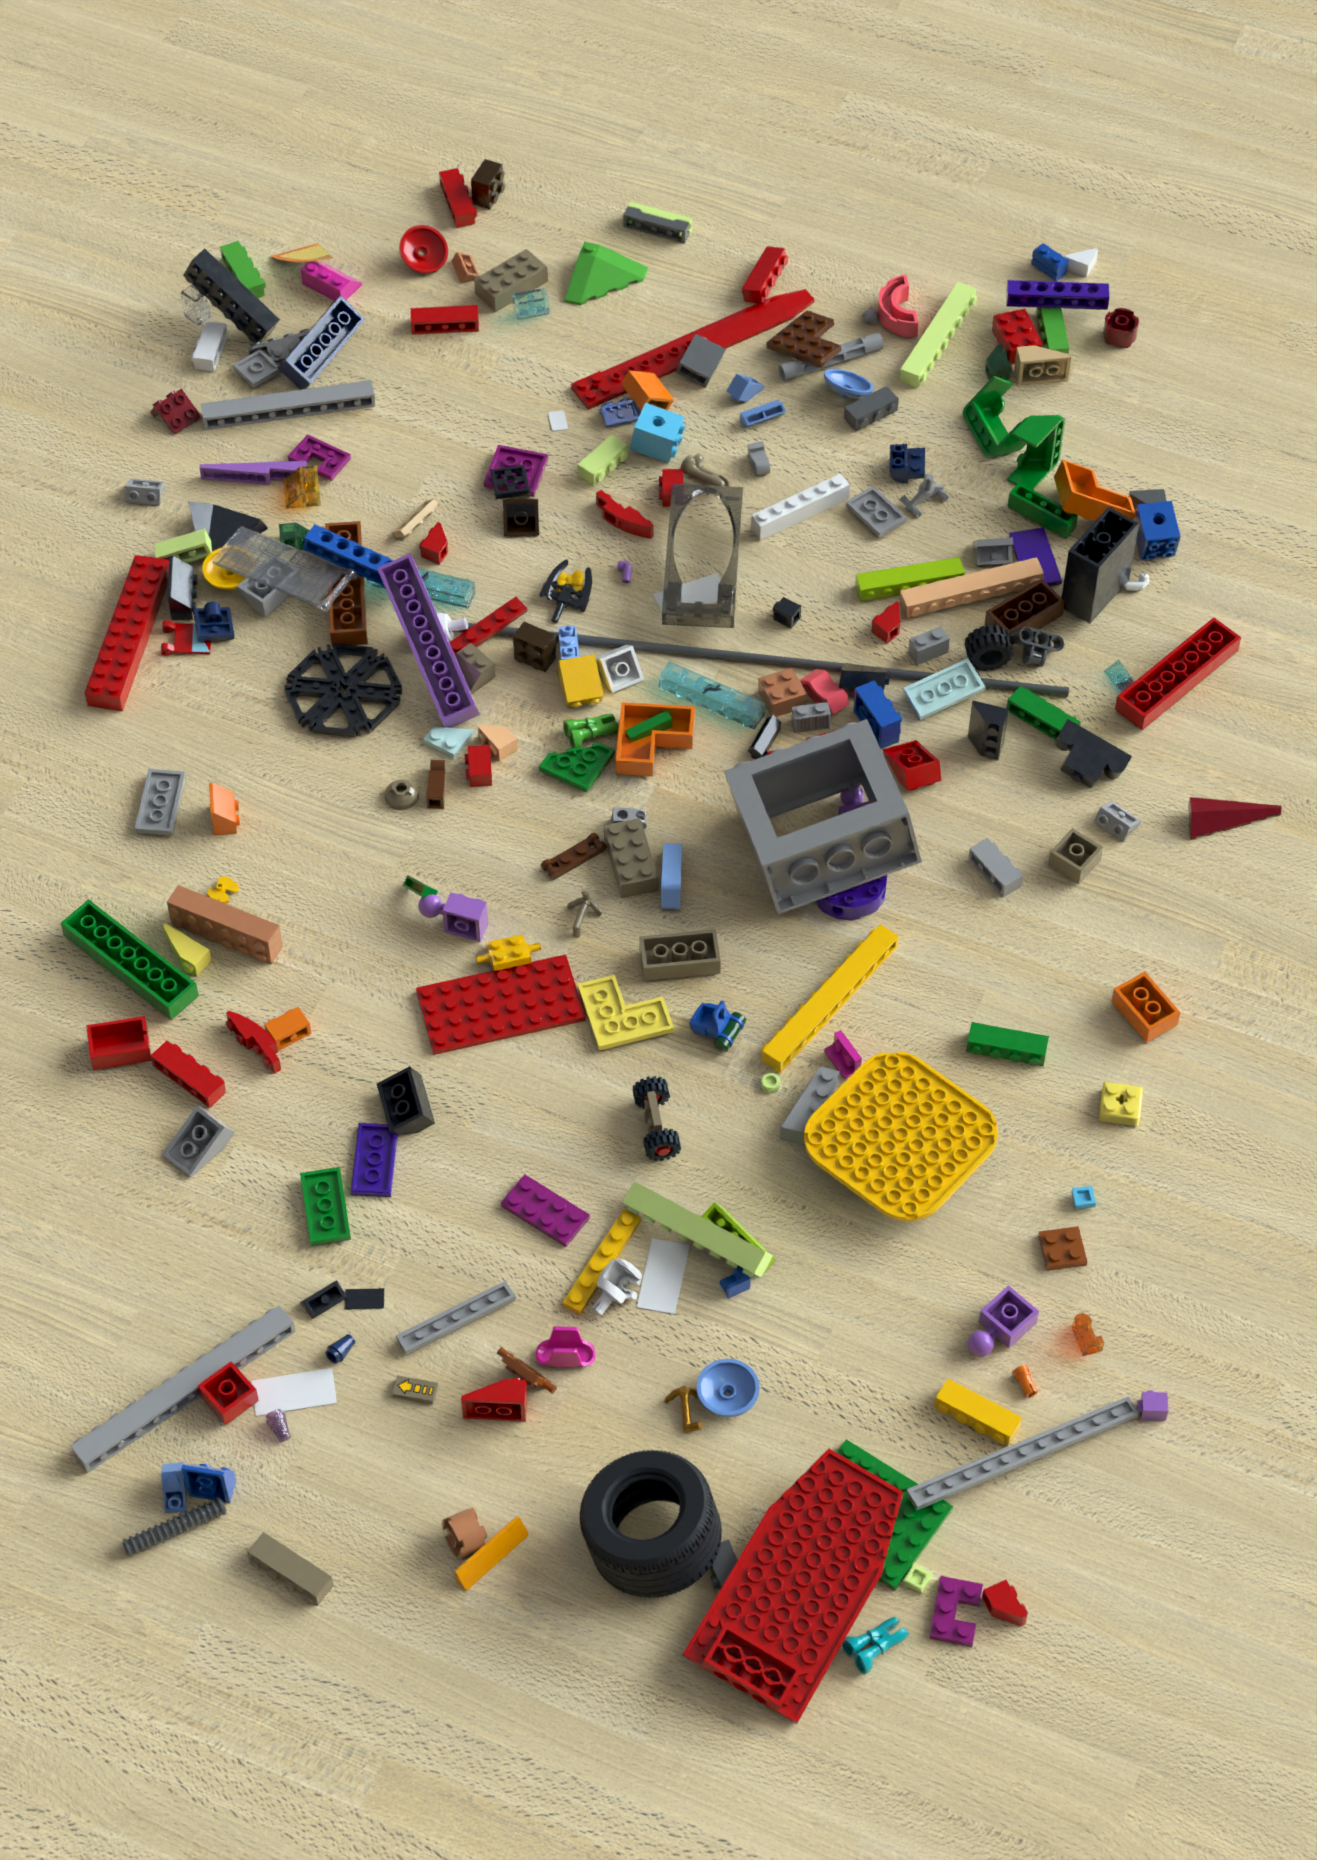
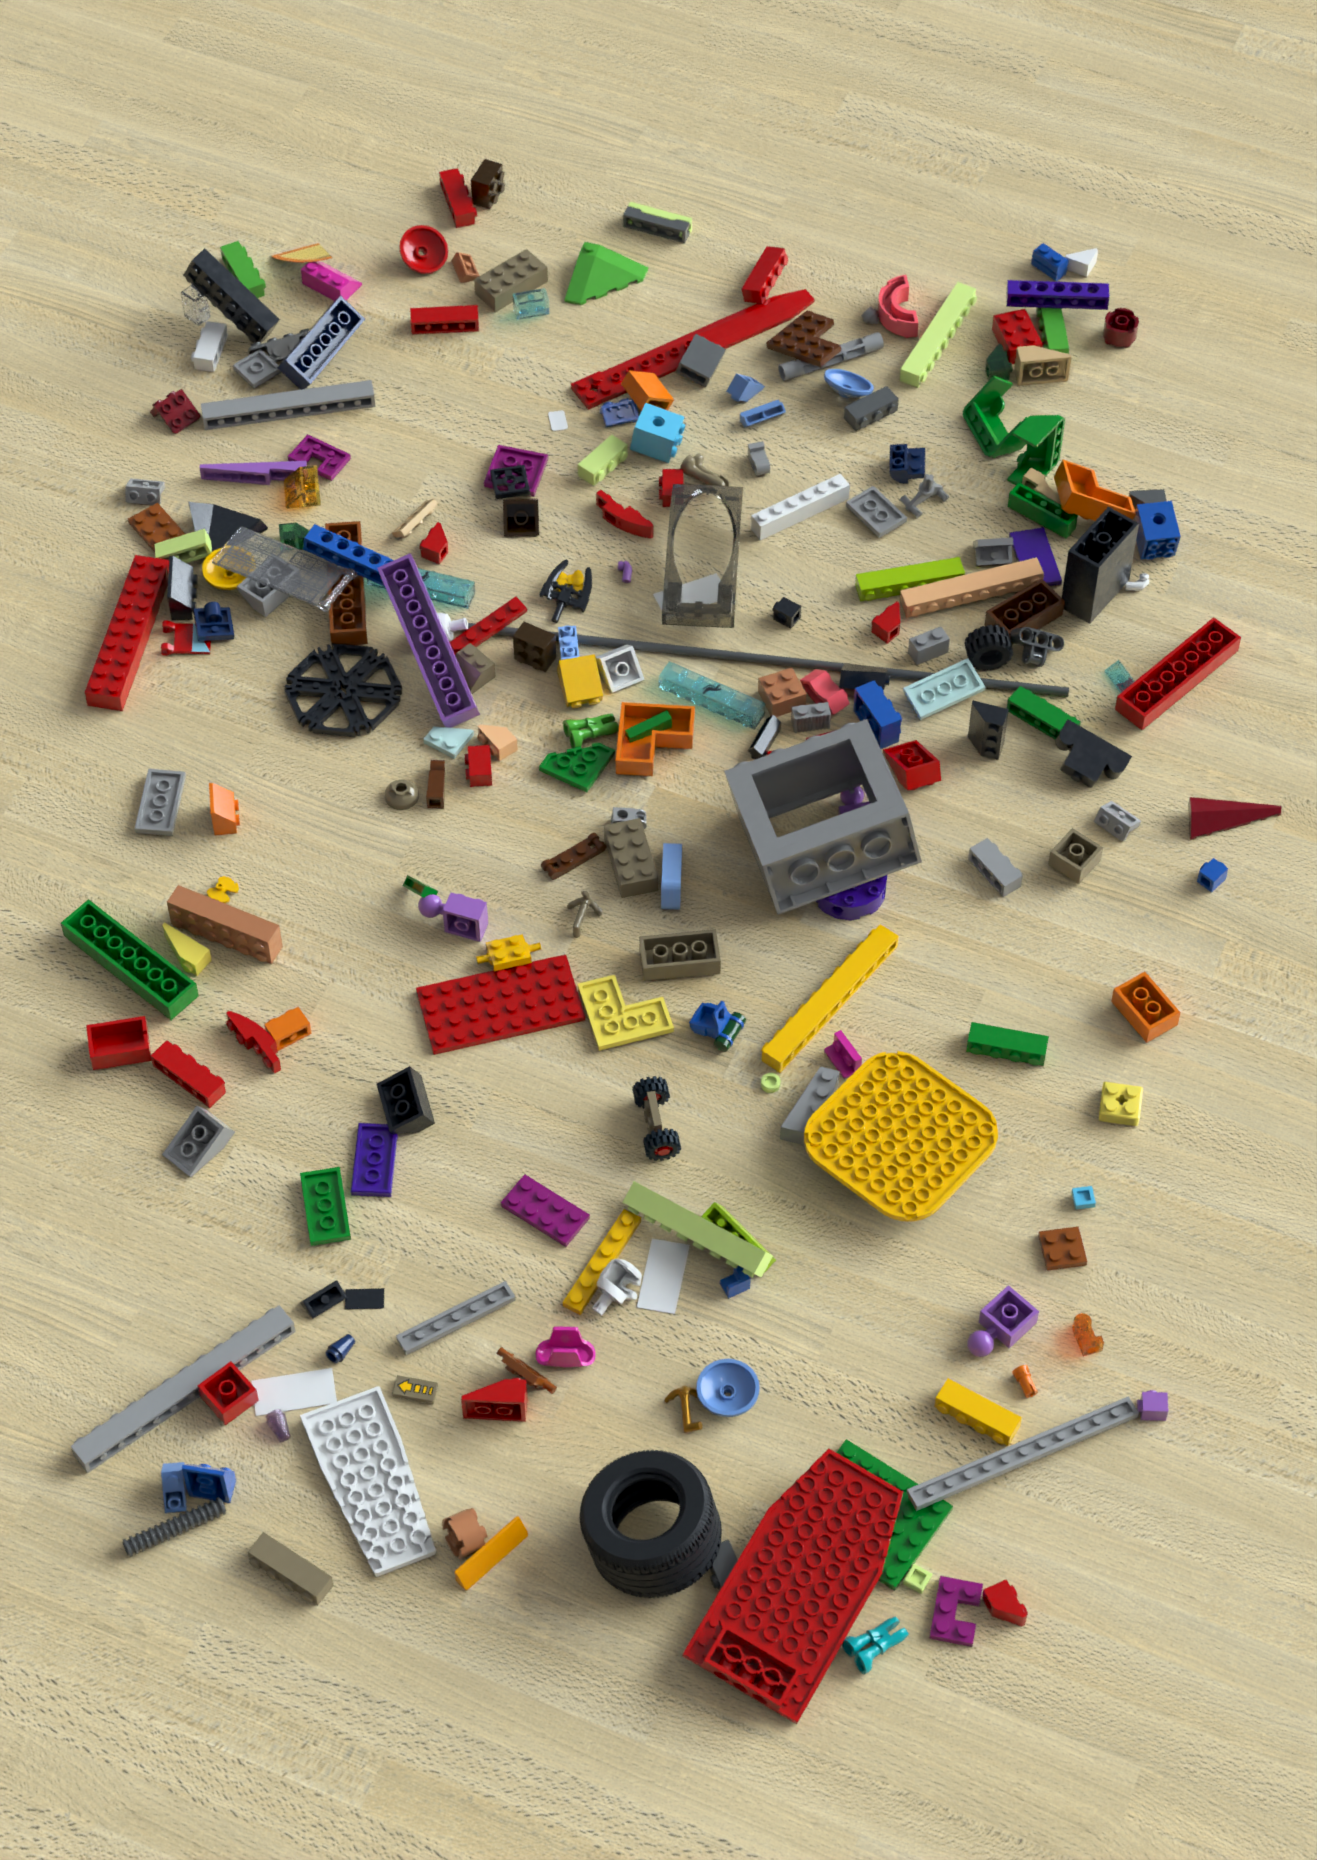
none -> dark orange plate [128,503,185,552]
none -> white wing [300,1386,436,1577]
none -> tan slope [1022,468,1061,505]
none -> blue brick [1197,858,1228,893]

